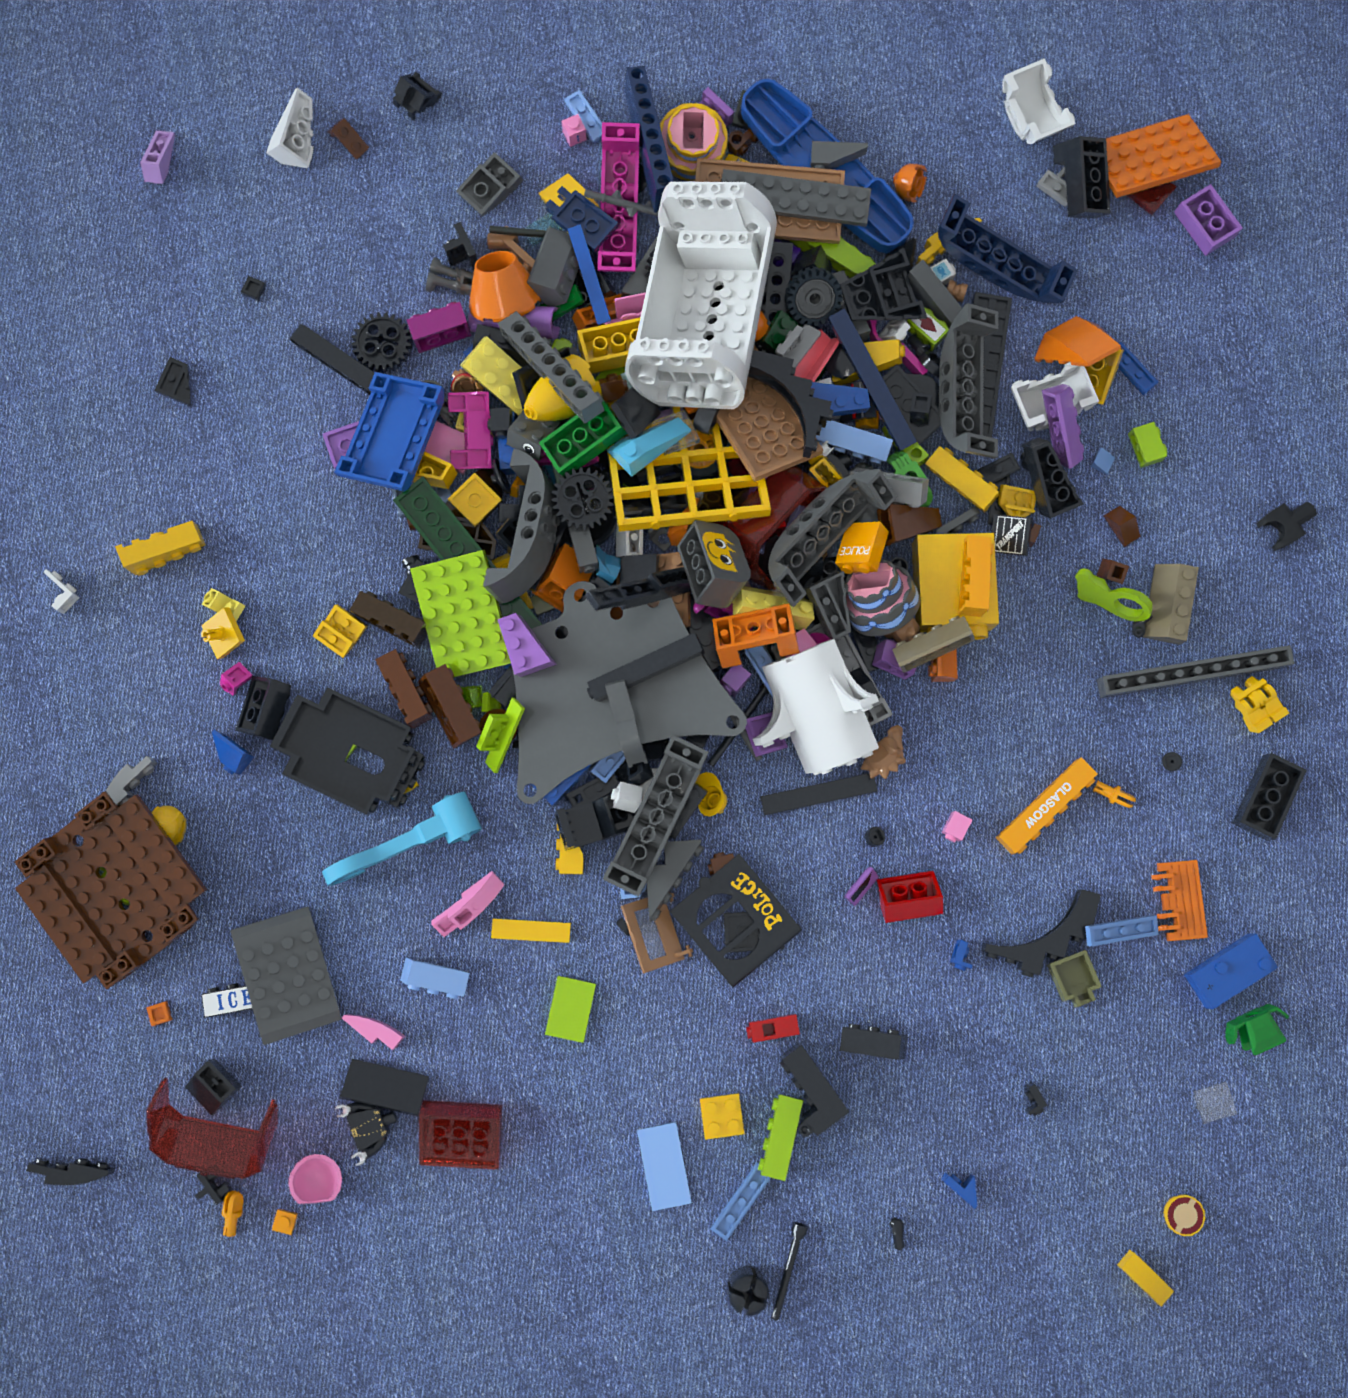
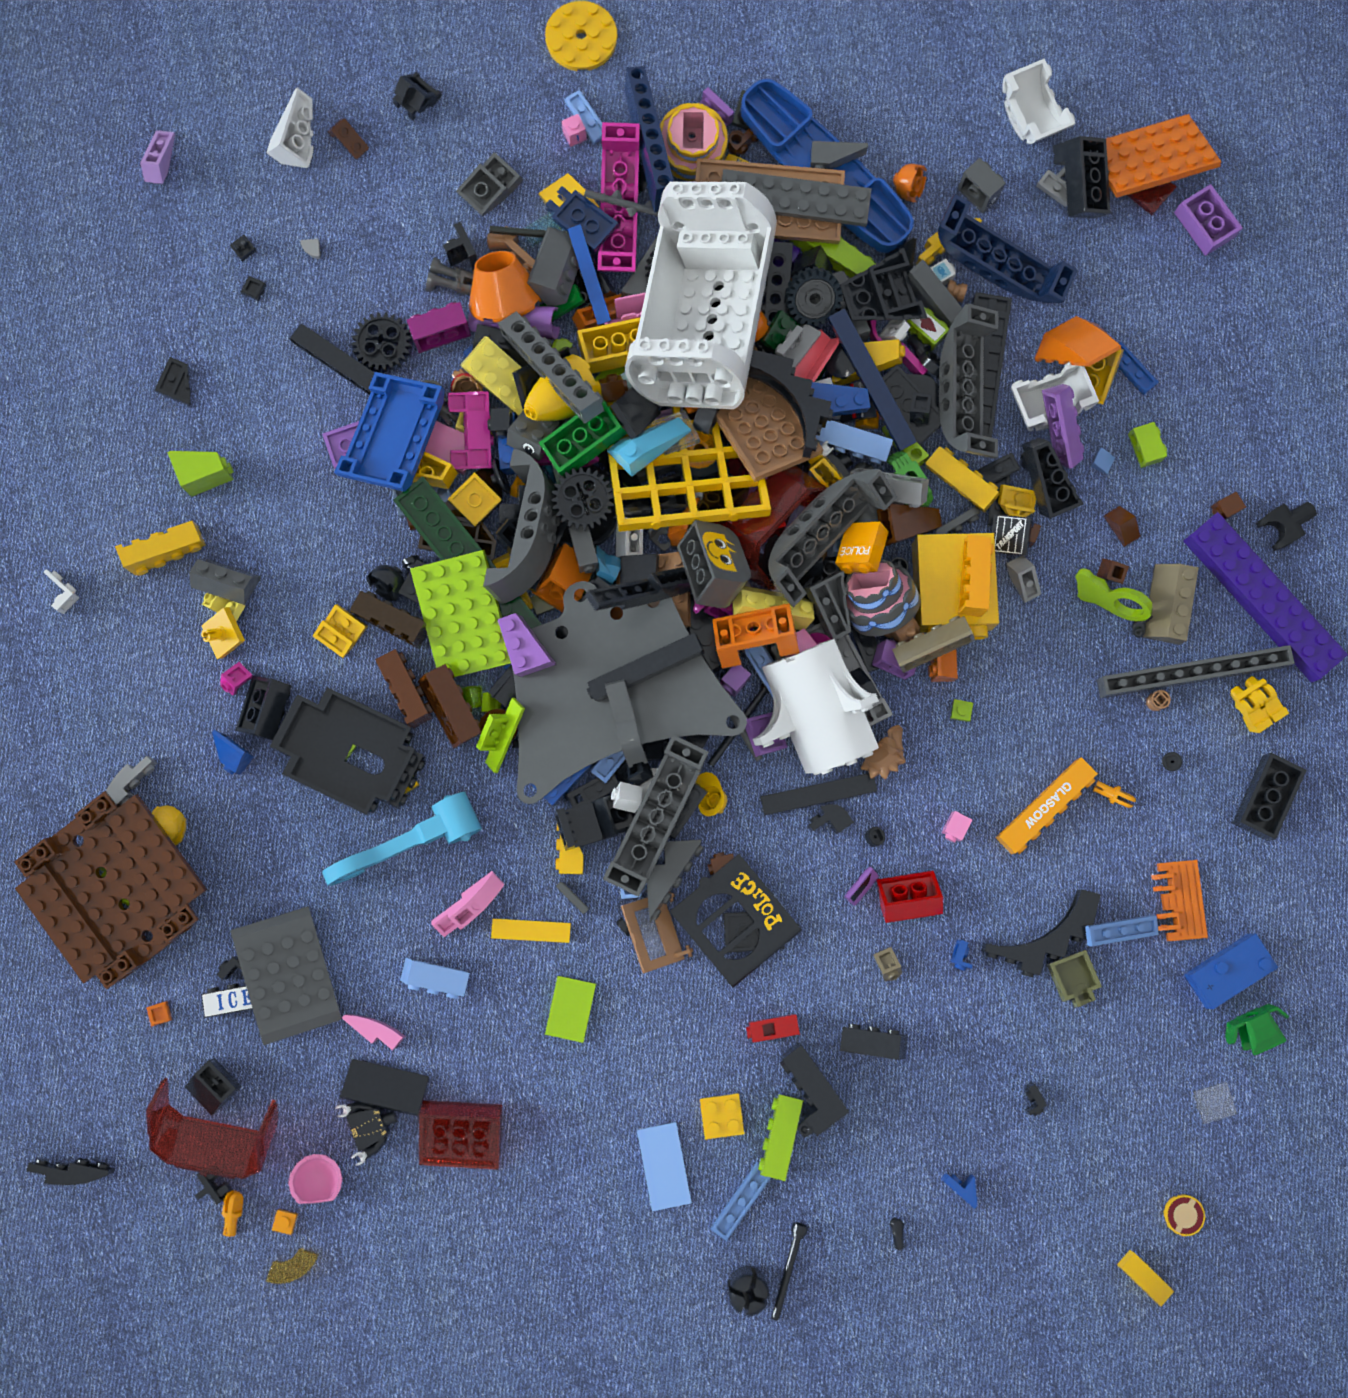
none -> lime slope [167,451,234,497]
none -> dark grey slope [189,559,261,605]
none -> black bracket [216,956,241,980]
none -> black tile [229,235,257,262]
none -> clear yellow tile [265,1248,319,1284]
none -> light grey tile [300,239,321,259]
none -> black cylinder [366,564,405,602]
none -> yellow plate [545,1,617,71]
none -> dark grey tile [556,882,589,914]
none -> black brick [808,804,854,834]
none -> dark tan bracket [873,947,902,982]
none -> lime plate [950,699,973,722]
none -> dark grey brick [957,158,1006,214]
none -> light grey slope [1006,555,1041,603]
none -> medium nougat wheel [1146,690,1171,711]
none -> dark purple brick [1183,512,1348,683]
none -> reddish brown brick [1211,491,1246,520]

